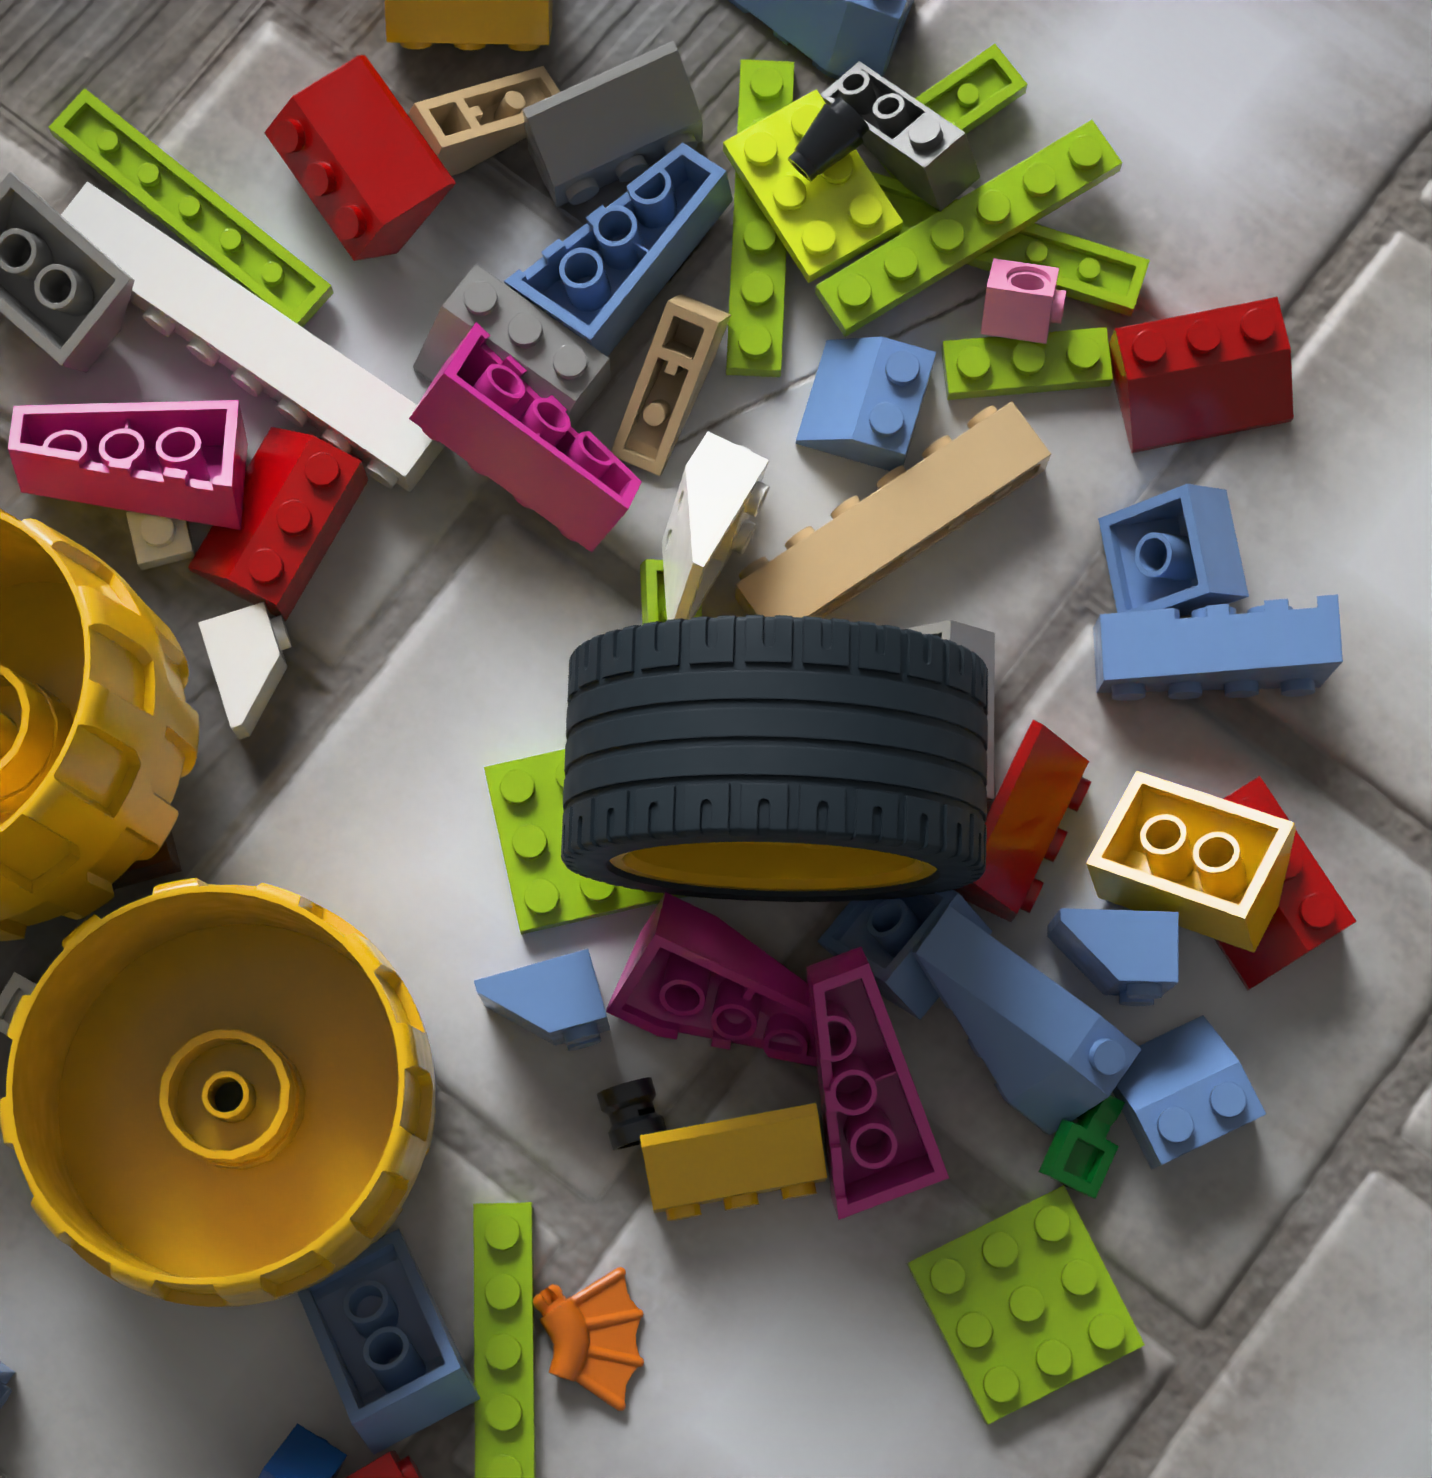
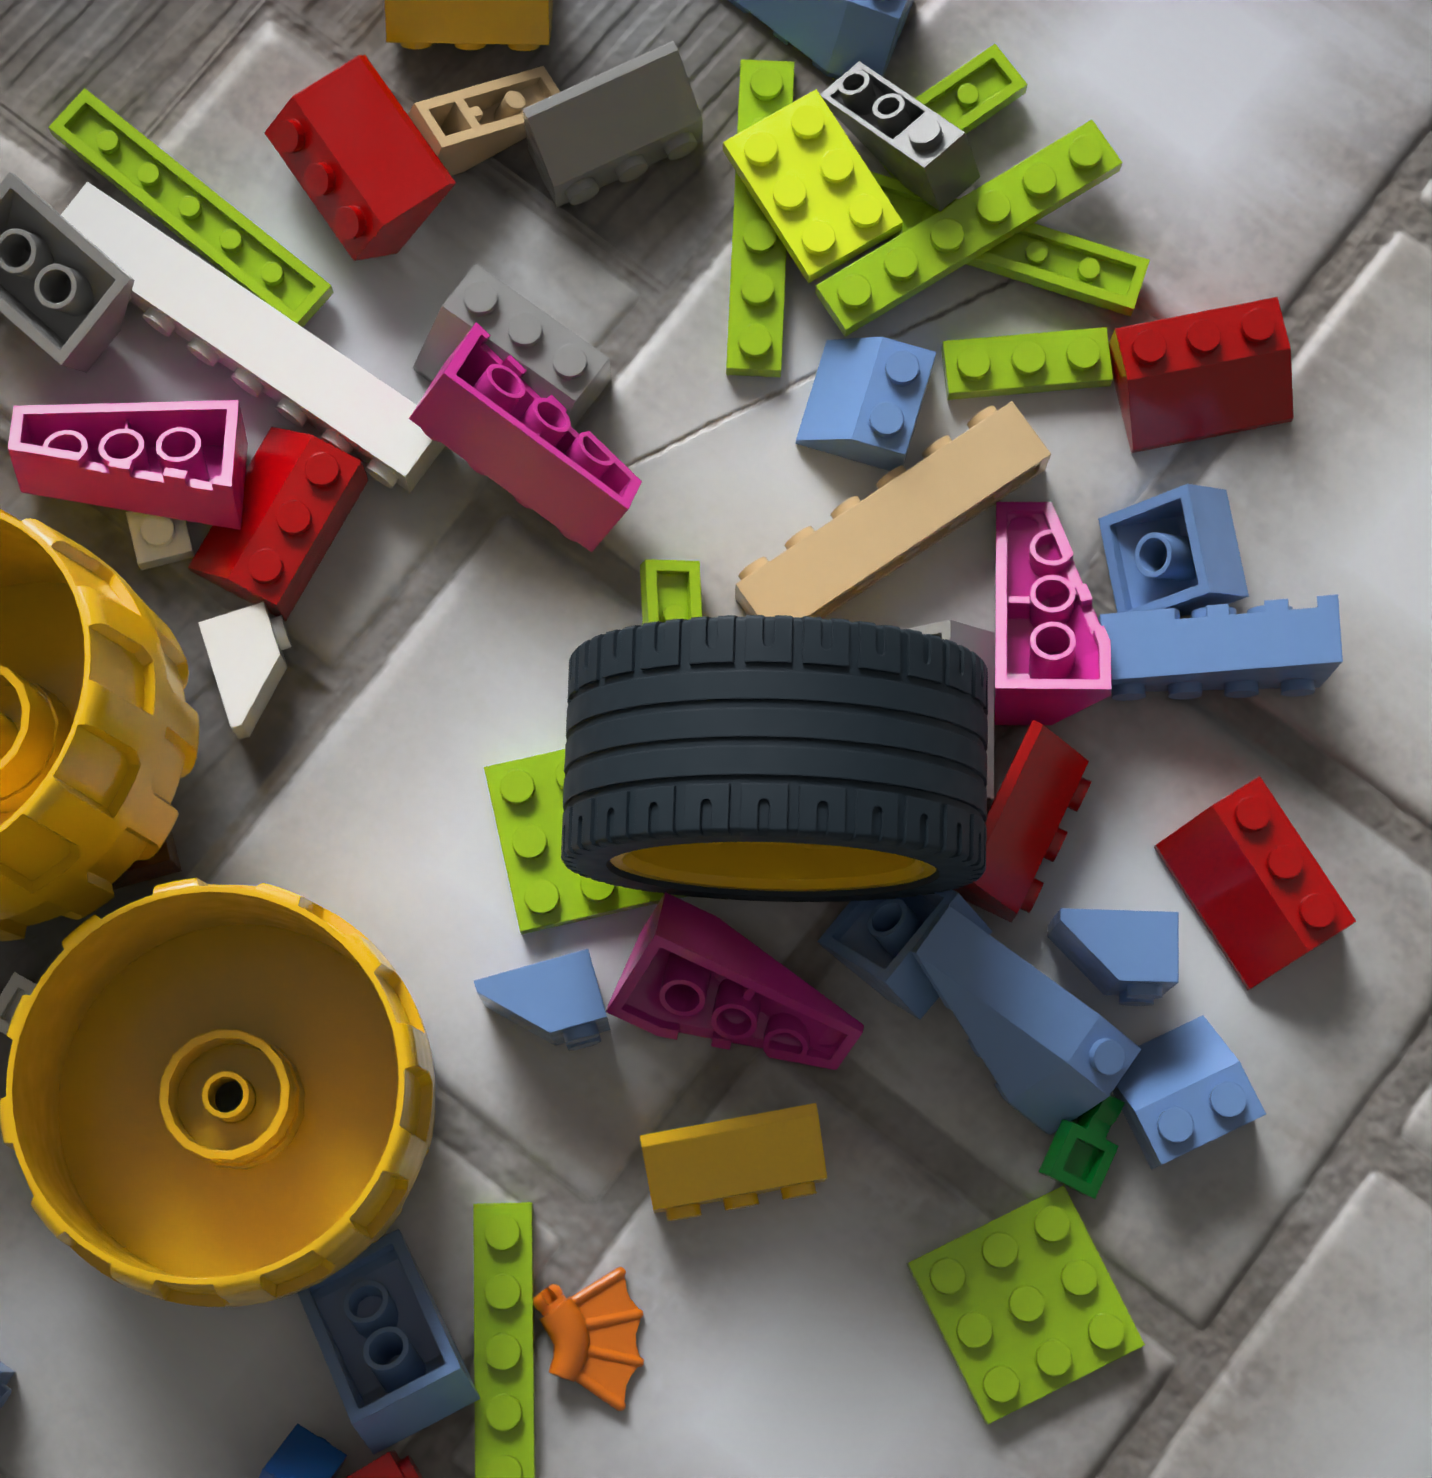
medium blue wedge [504,142,733,357] -> none
black wheel [597,1077,667,1151] -> none
tan slope [611,294,731,476] -> none
white slope [662,432,770,620] -> none
black cone [788,98,870,182] -> none
dark pink wedge [806,946,949,1220] -> none
bright pink brick [981,258,1066,344] -> none
yellow slope [1086,771,1296,953] -> none
none -> dark pink wedge [995,502,1111,725]

